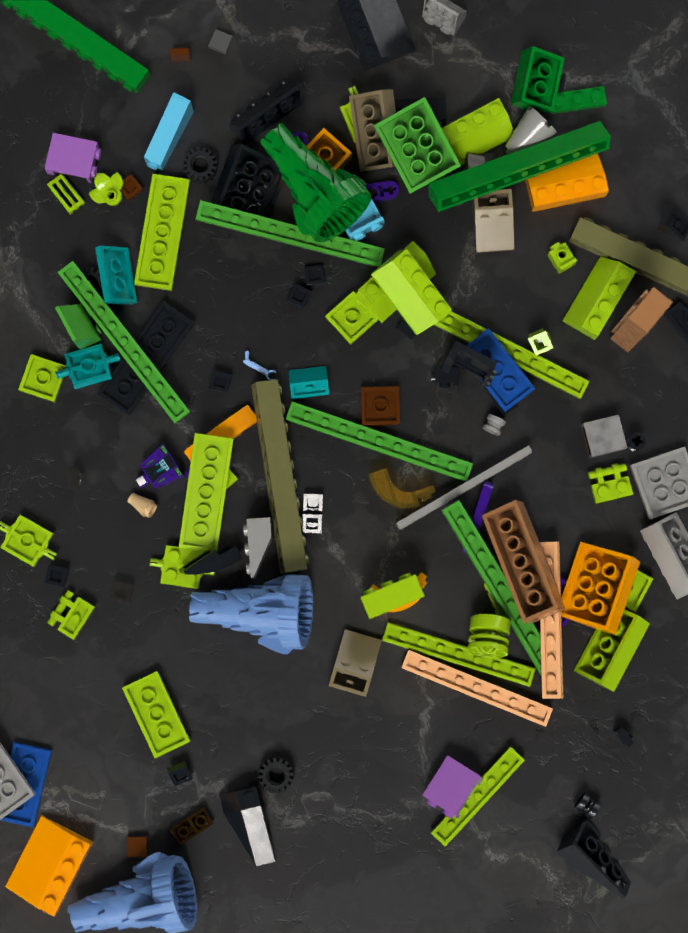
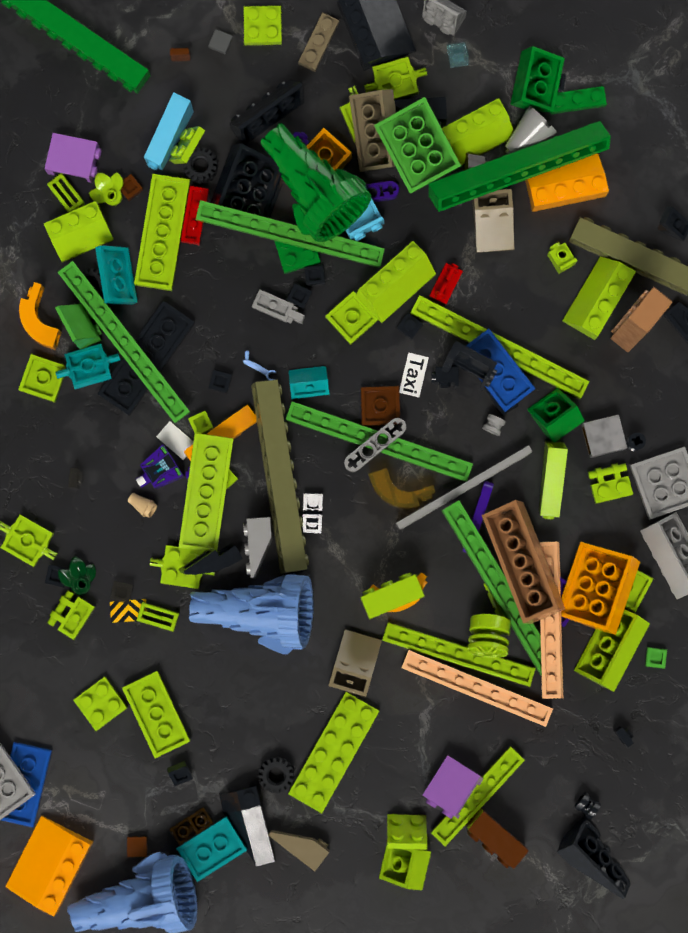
lime slope [371,249,452,335] -> none
brick [528,328,554,356] -> none
none -> light orange arch [19,282,62,350]
none -> lime slope [44,201,114,263]
none -> dark green plate [58,556,96,595]
none -> lime plate [73,677,128,731]
none -> sticker [110,599,147,623]
none -> lime tile [136,602,180,632]
none -> white sticker [156,421,194,460]
none -> lime plate [169,126,205,164]
none -> teal plate [177,816,248,882]
none -> red plate [181,186,209,245]
none -> lime plate [188,411,214,434]
none -> lime plate [244,6,282,45]
none -> light grey hinge [252,289,305,324]
none -> dark tan slope [268,830,329,871]
none -> green plate [274,241,320,274]
none -> lime plate [288,692,379,814]
none -> dark tan plate [298,13,339,72]
none -> light grey beam [344,418,406,472]
none -> lime plate [364,57,427,100]
none -> lime slope [379,845,431,890]
none -> lime plate [387,814,427,850]
none -> white sticker [399,352,429,397]
none -> red hinge [430,263,463,304]
none -> clear light blue slope [447,43,468,68]
none -> reddish brown brick [465,809,529,869]
none -> green slope [527,388,585,443]
none -> lime slope [539,441,568,519]
none -> bright green tile [645,647,667,669]

